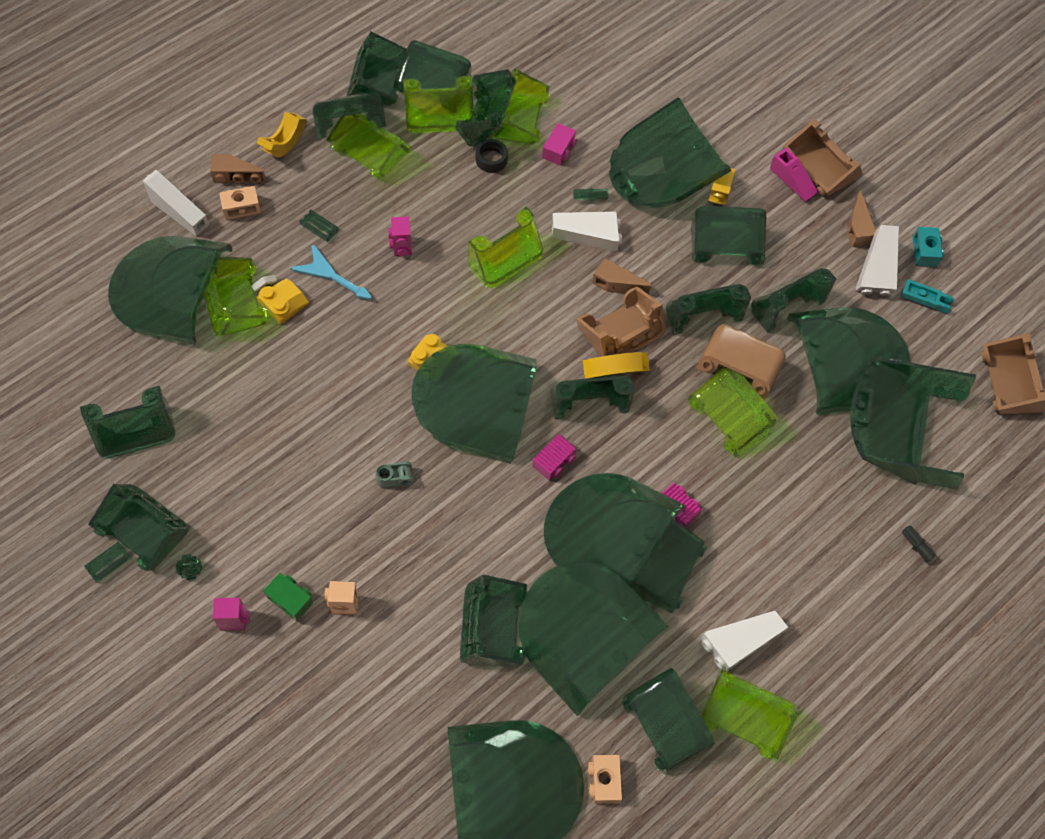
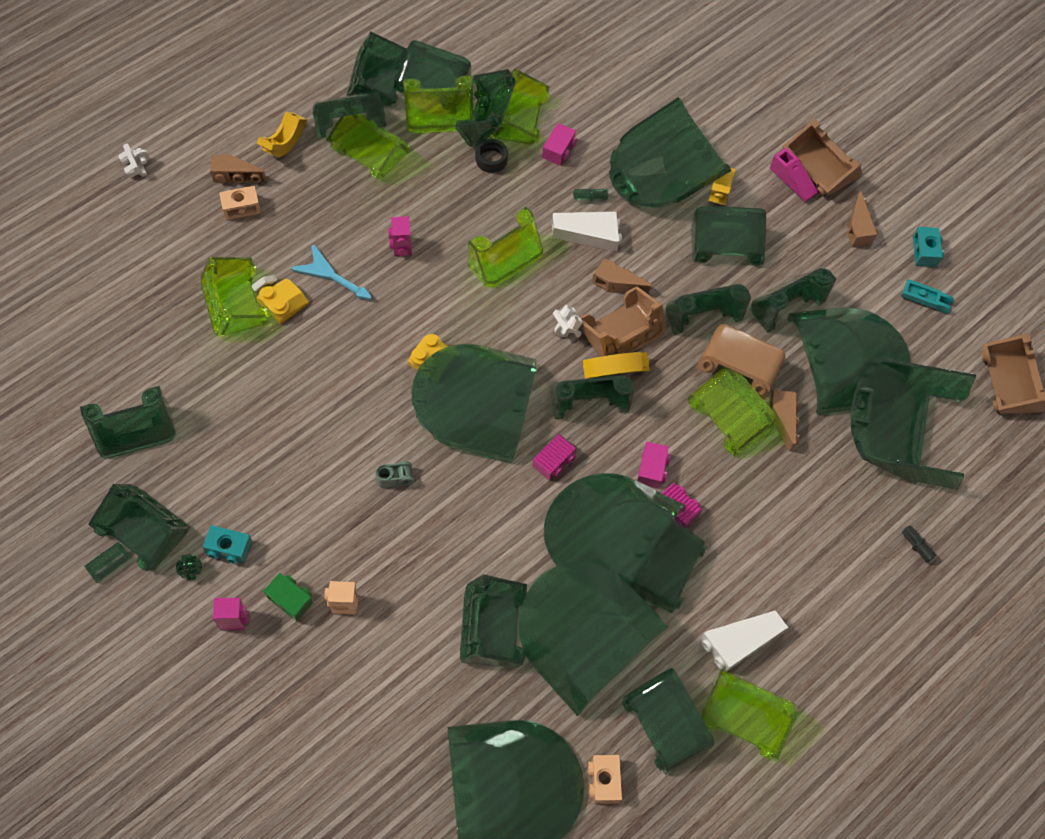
clear green windscreen [108,236,233,345] -> none
white slope [143,170,209,237] -> none
clear green tile [299,209,339,242] -> none
white slope [856,225,899,296] -> none
none -> white hips [118,143,149,178]
none -> teal brick [202,525,253,564]
none -> white hips [553,305,583,338]
none -> dark pink brick [636,441,671,489]
none -> medium nougat slope [769,390,799,452]

